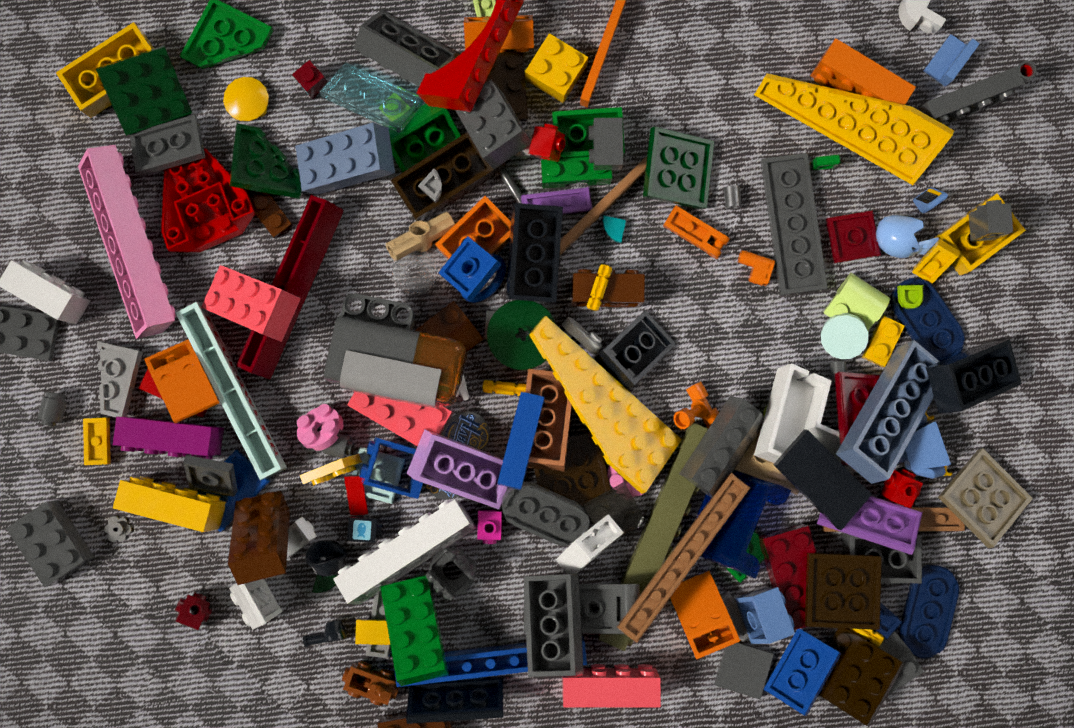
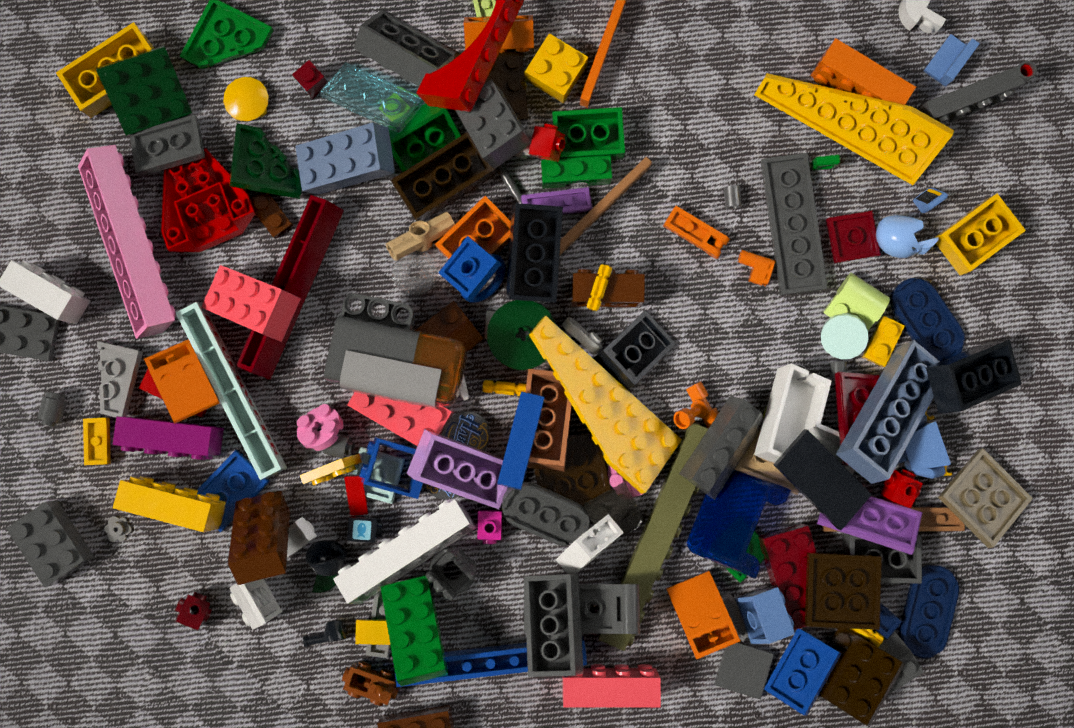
dark grey tile [183,455,238,497] -> none
black tile [406,678,504,724] -> none
light grey tile [418,169,442,203] -> none
dark grey brick [589,118,623,170] -> none
teal tile [603,216,626,244] -> none
medium nougat tile [617,473,750,643] -> none
dark green plate [643,126,714,210] -> none
lime tile [897,285,923,309] -> none
yellow plate [912,239,960,284] -> none
dark grey brick [969,200,1013,242] -> none

